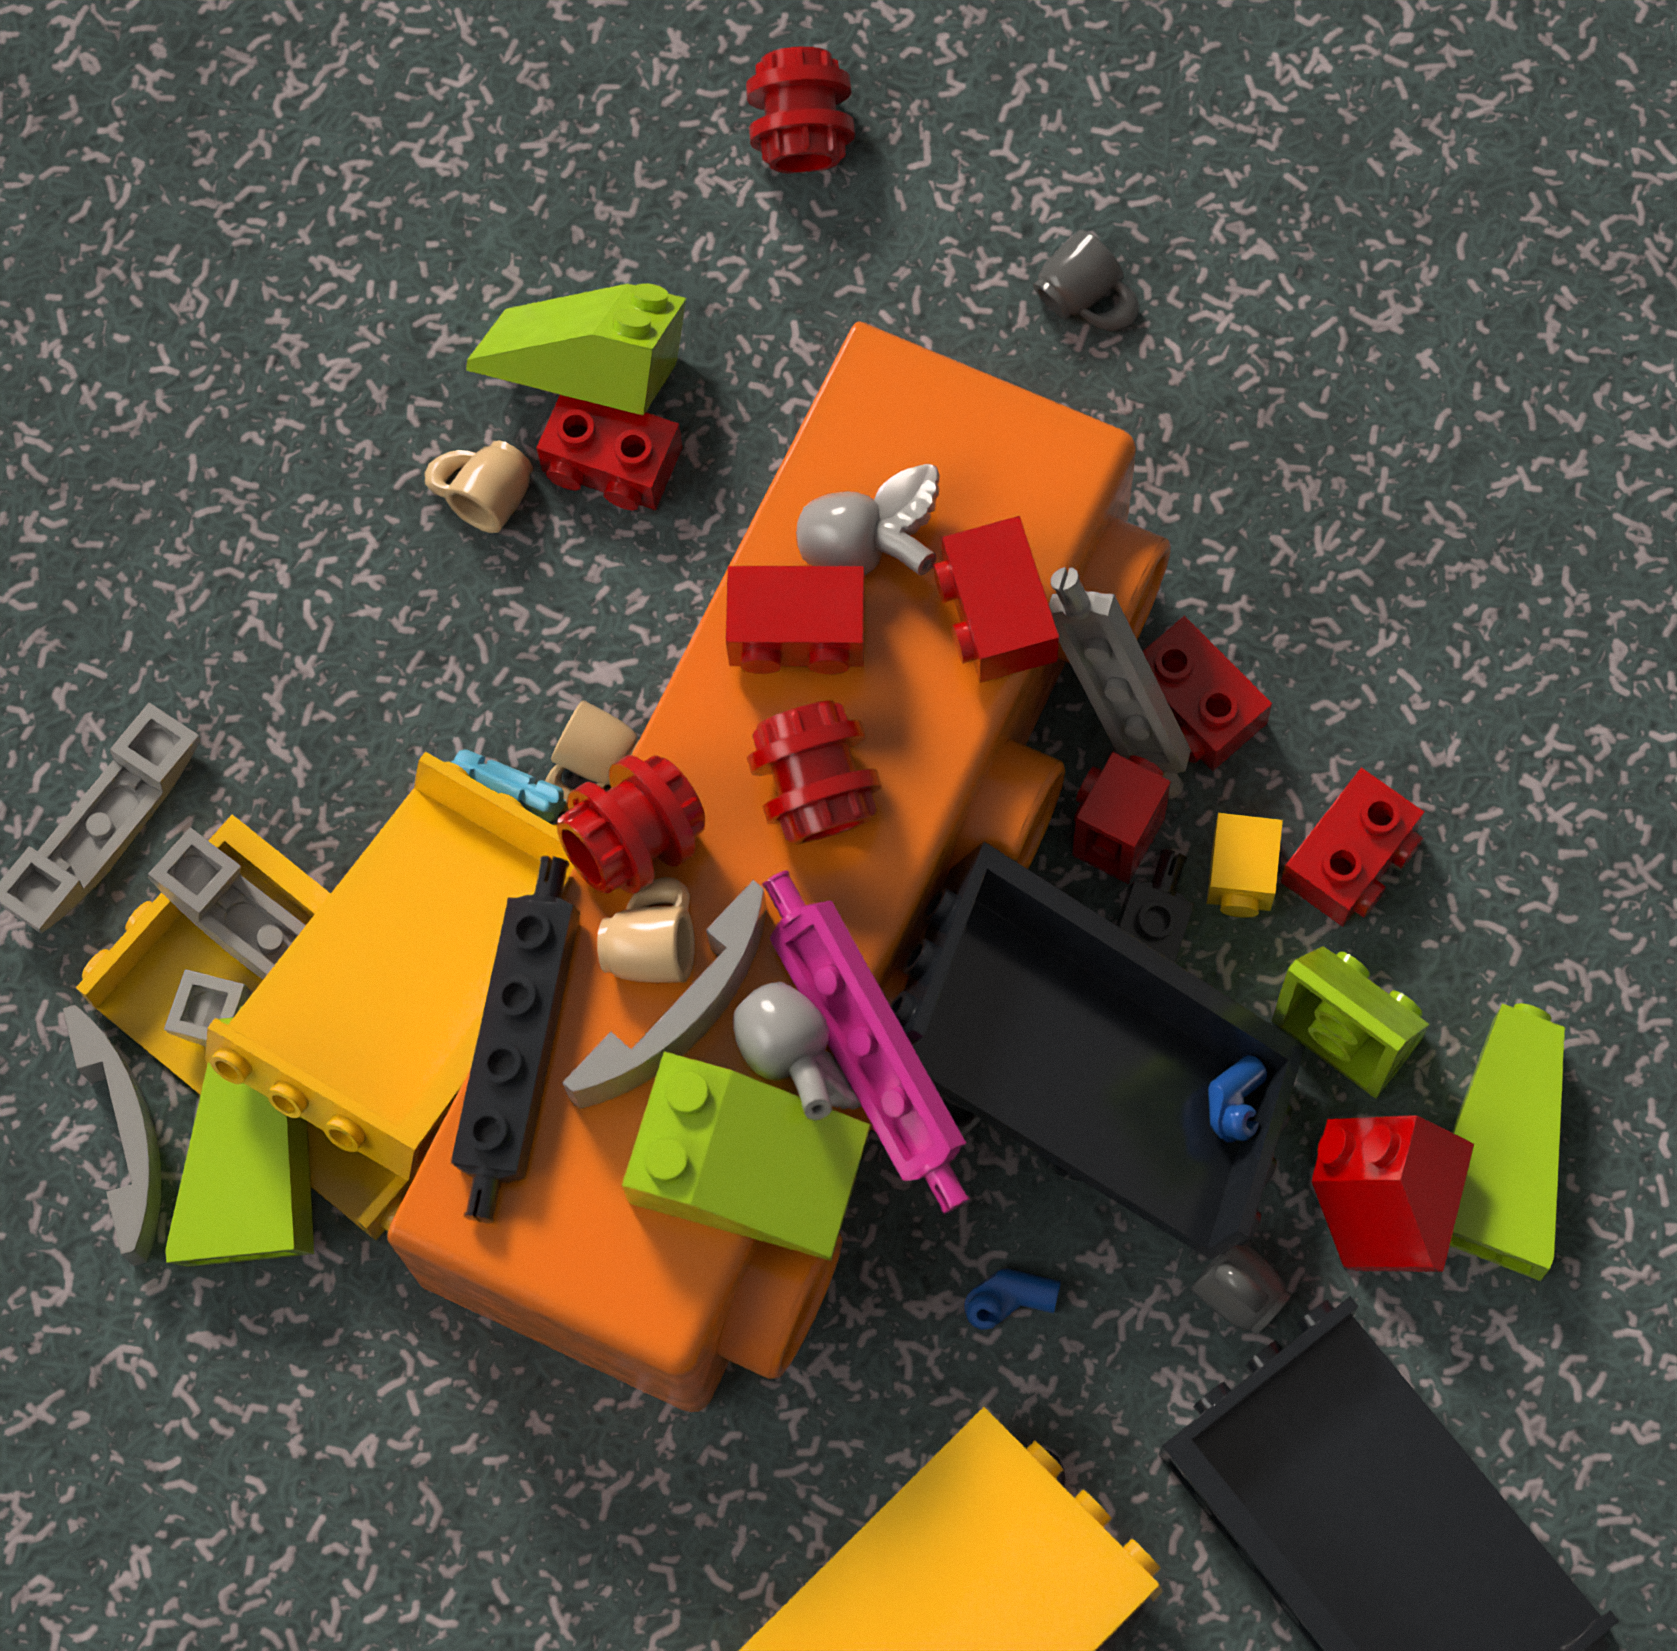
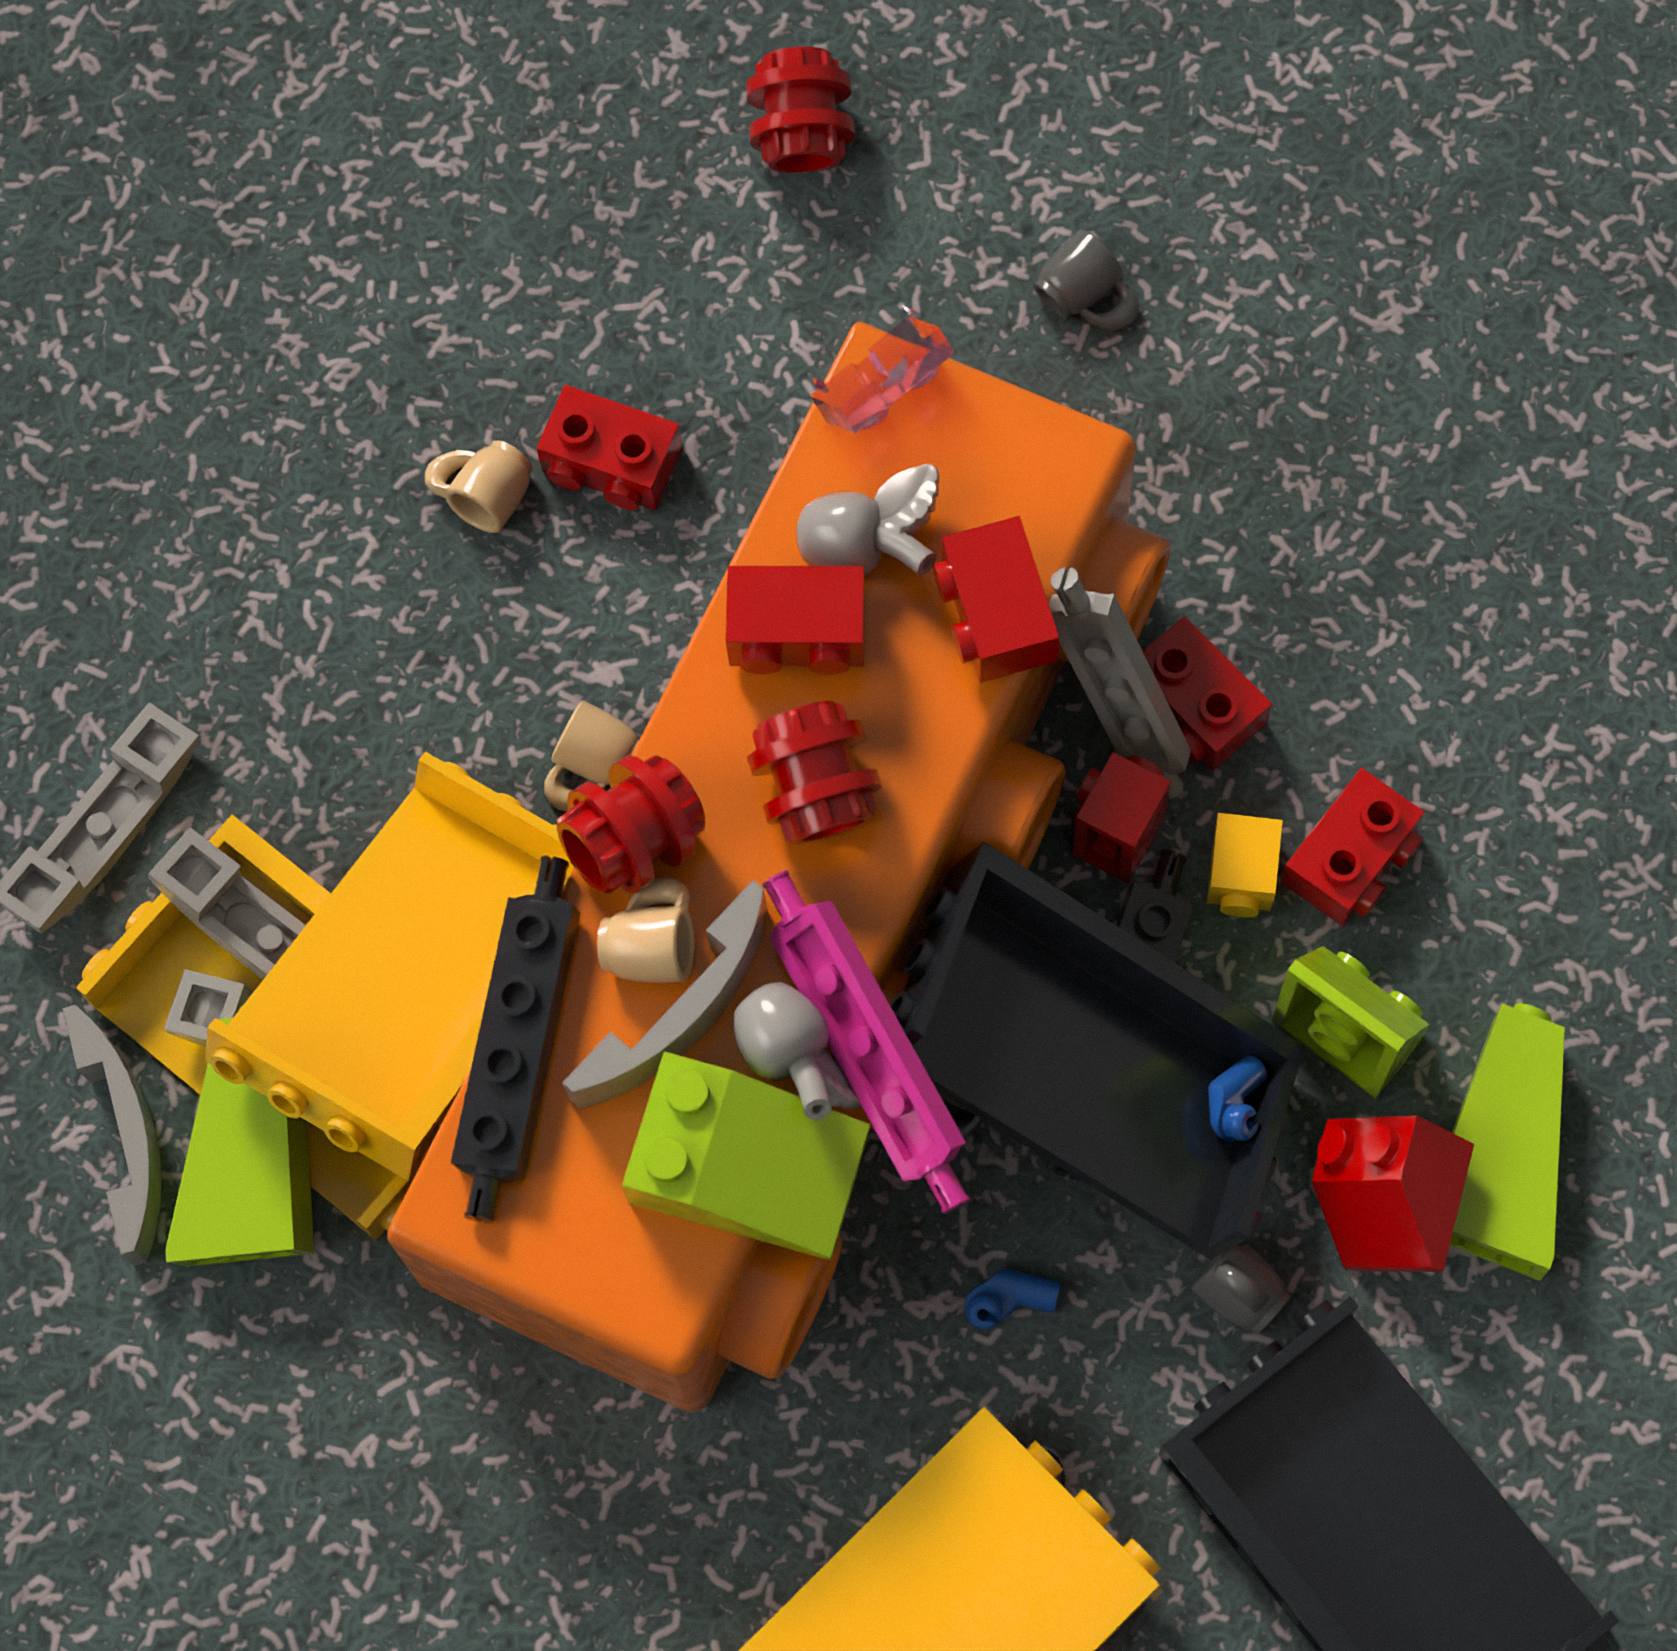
medium azure axle [451,749,566,823] -> none
lime slope [466,284,686,415] -> none
none -> piece [810,305,955,434]

